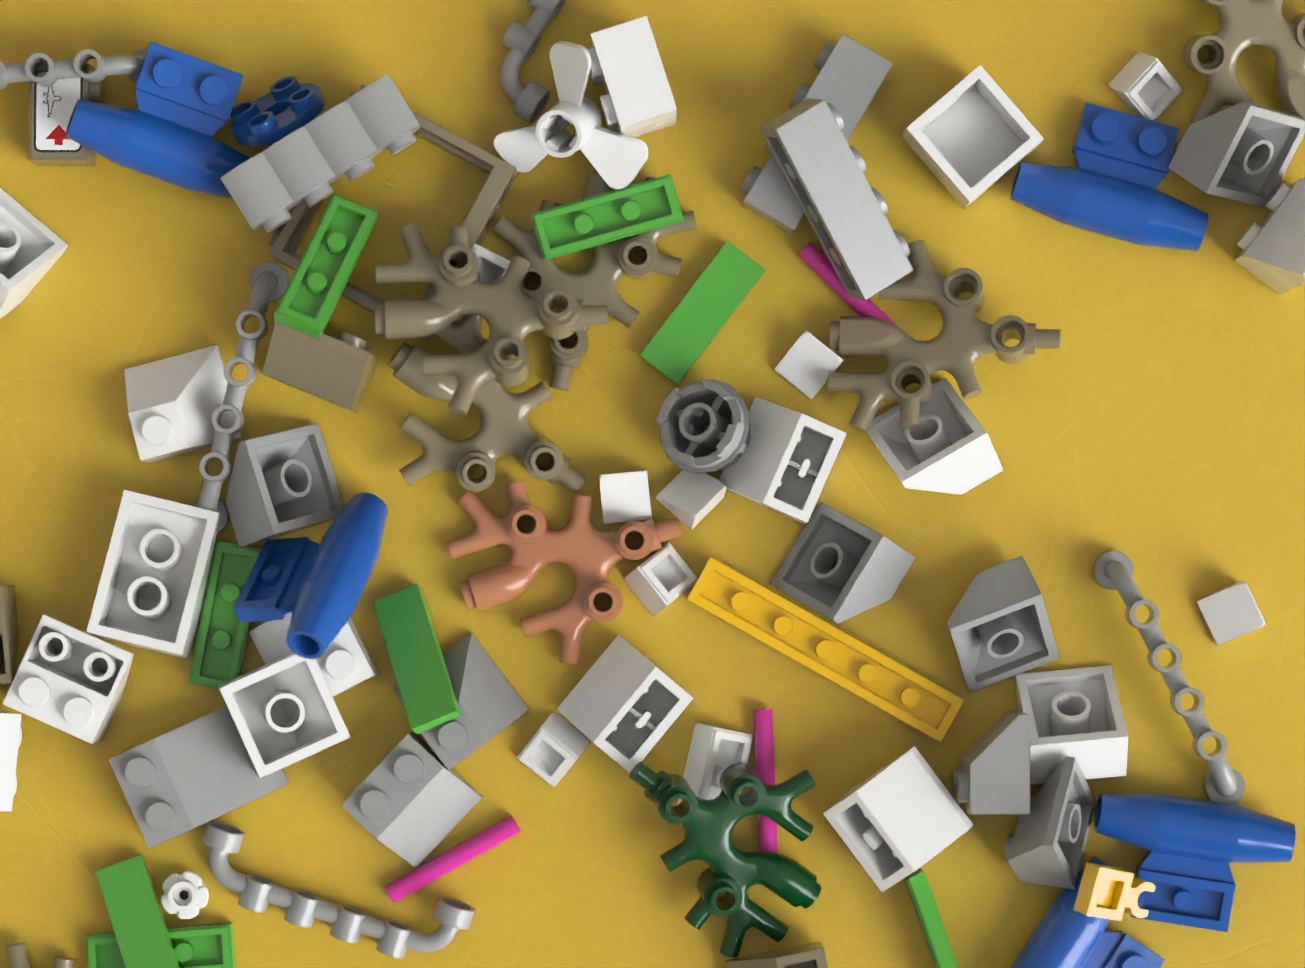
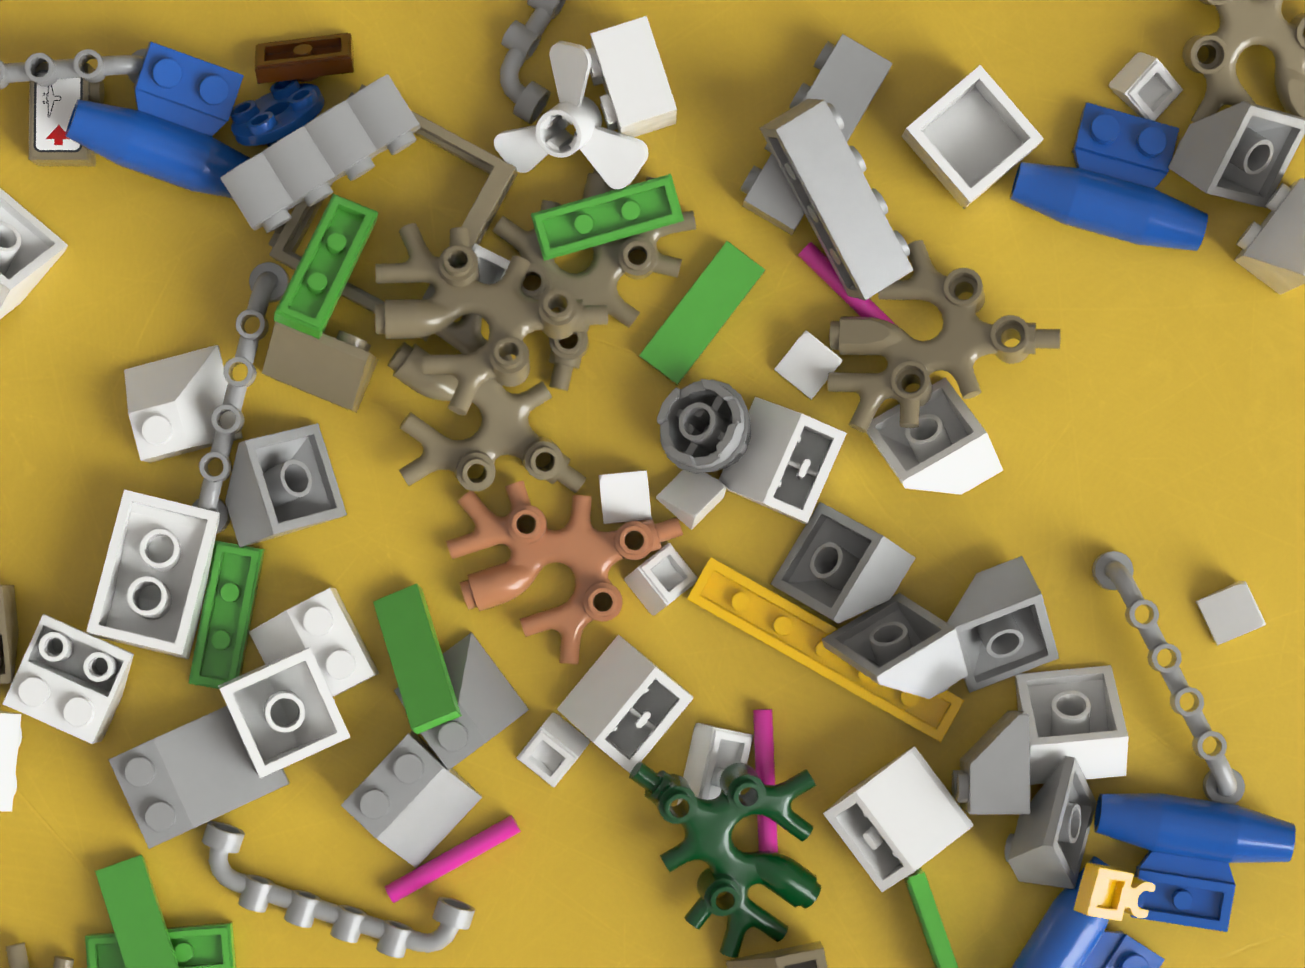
white plate [161,871,209,919] -> none
blue plate [233,492,388,659] -> none
none -> reddish brown plate [255,33,354,84]
none -> light grey slope [822,593,968,699]

